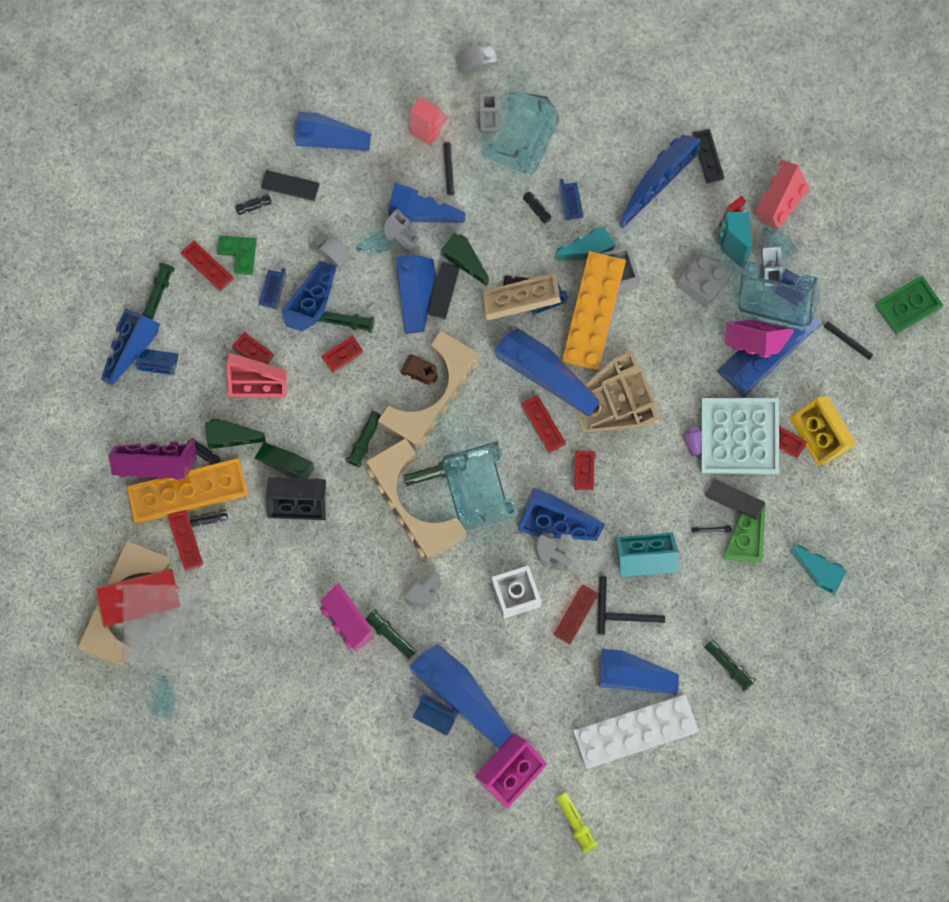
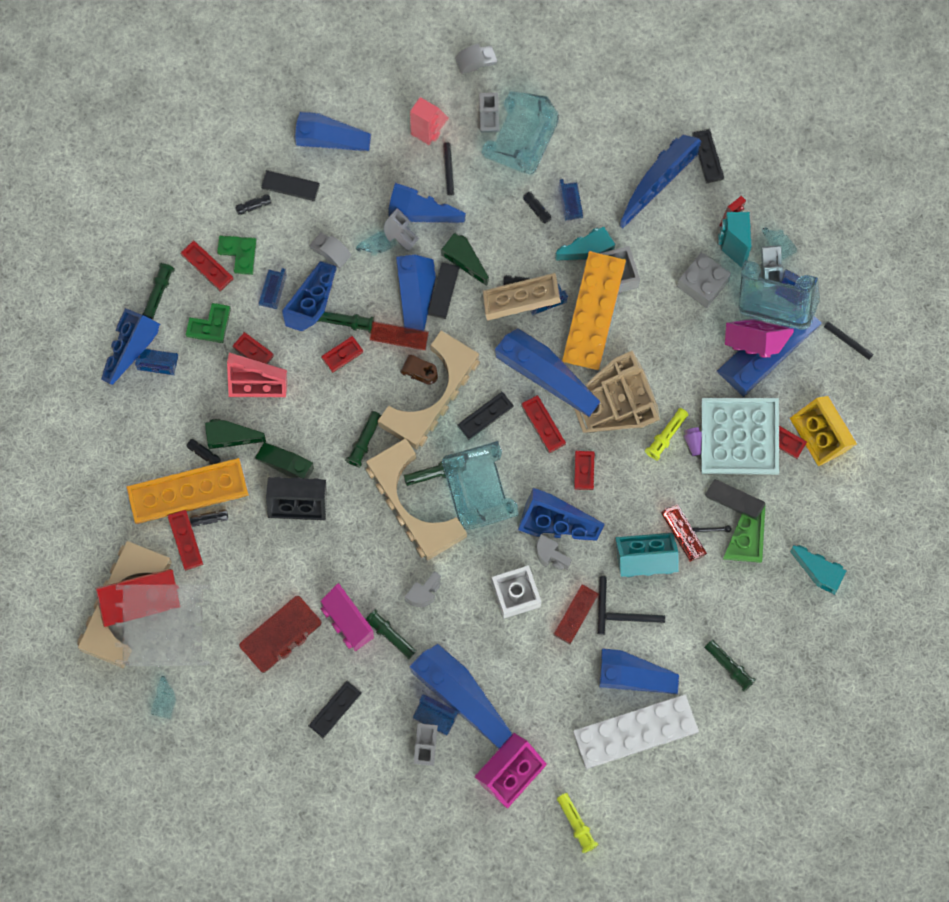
magenta wedge [109,440,197,480] -> none
coral wedge [756,159,810,230] -> none
green plate [875,275,943,335] -> none
none -> green plate [185,303,231,343]
none -> clear red bracket [239,596,322,673]
none -> black tile [308,681,362,739]
none -> clear red plate [370,321,429,351]
none -> light grey brick [414,723,438,766]
none -> black tile [457,392,514,440]
none -> neon yellow pin [644,408,689,461]
none -> clear red plate [661,505,707,562]

